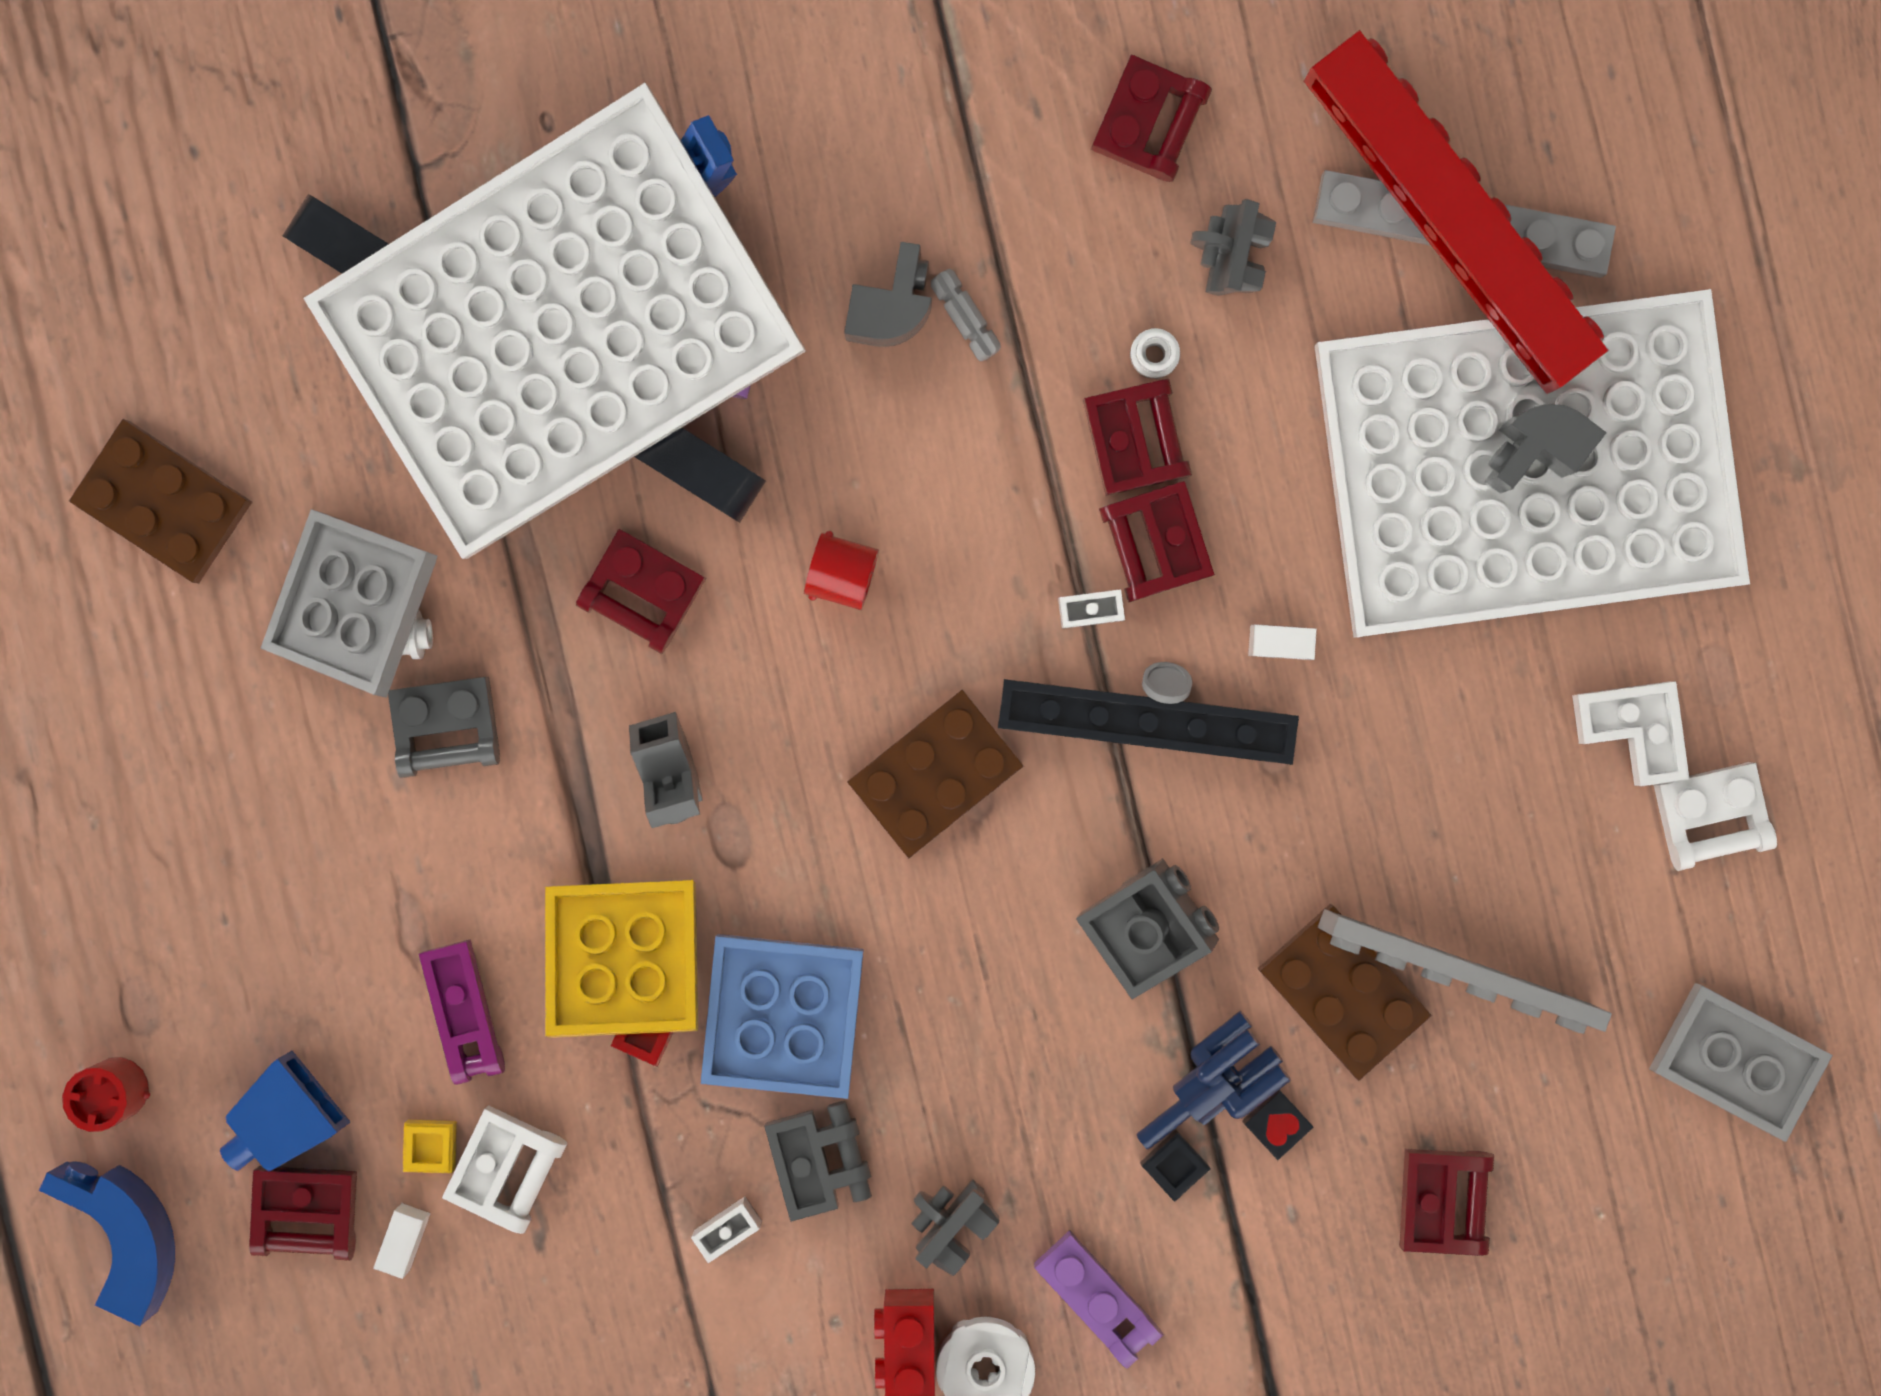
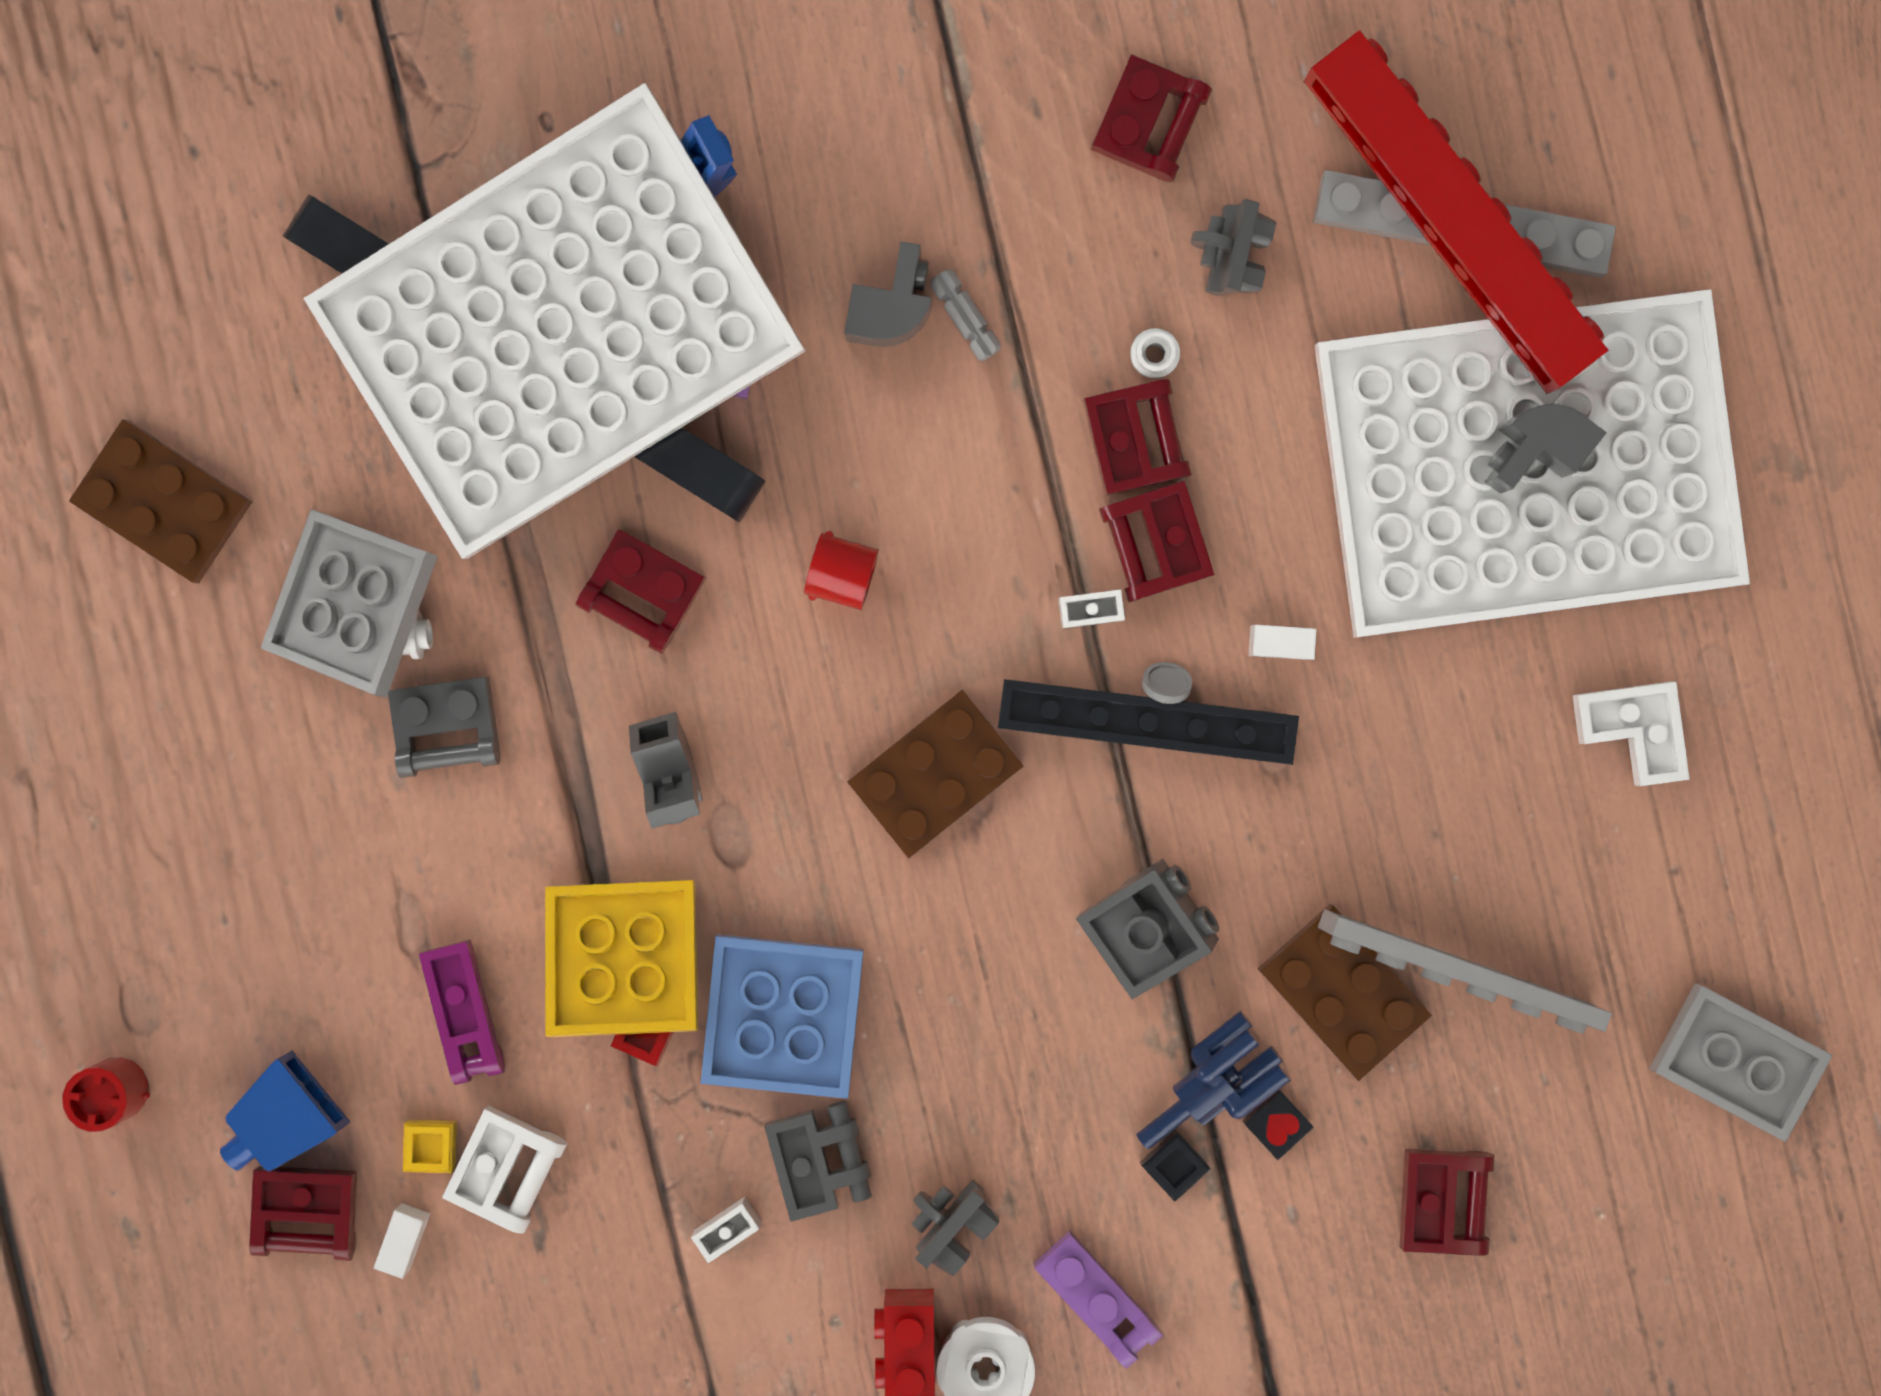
blue arch [38,1161,175,1327] -> none
white plate [1654,762,1777,871] -> none

